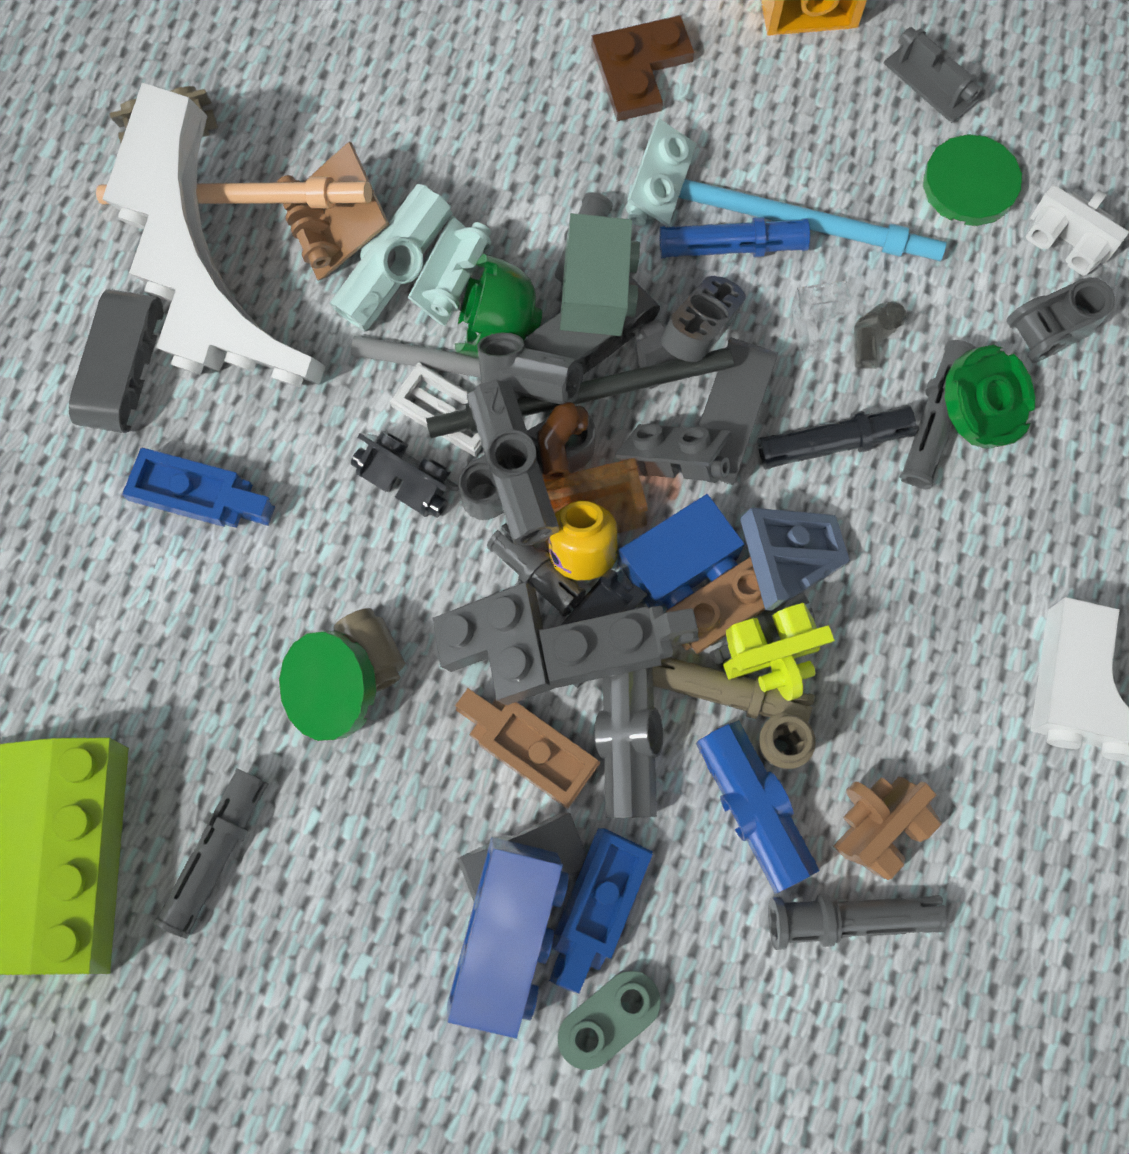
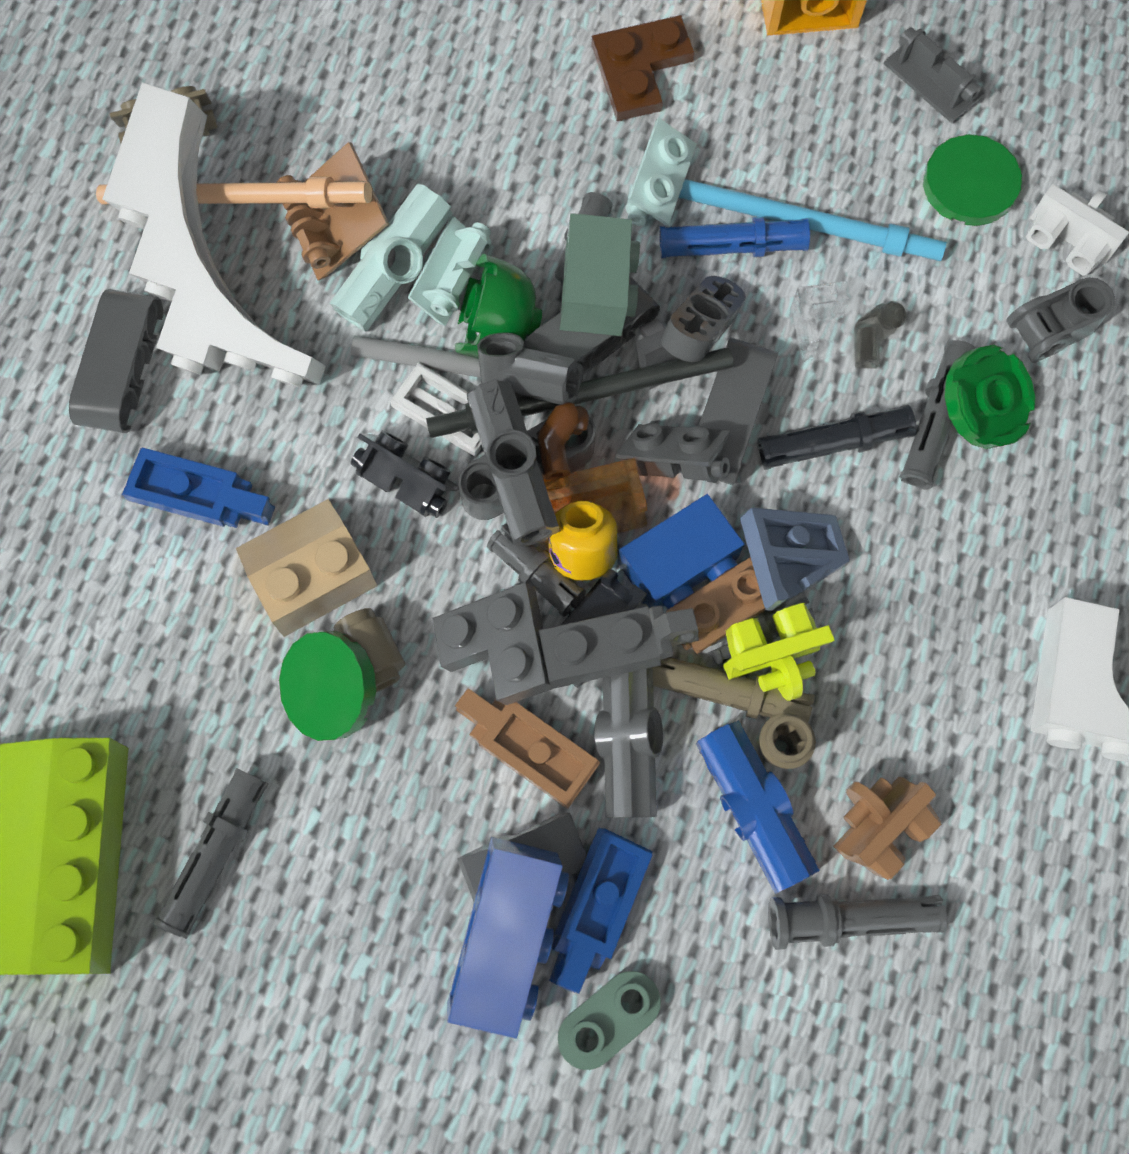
none -> tan slope [236,499,377,637]

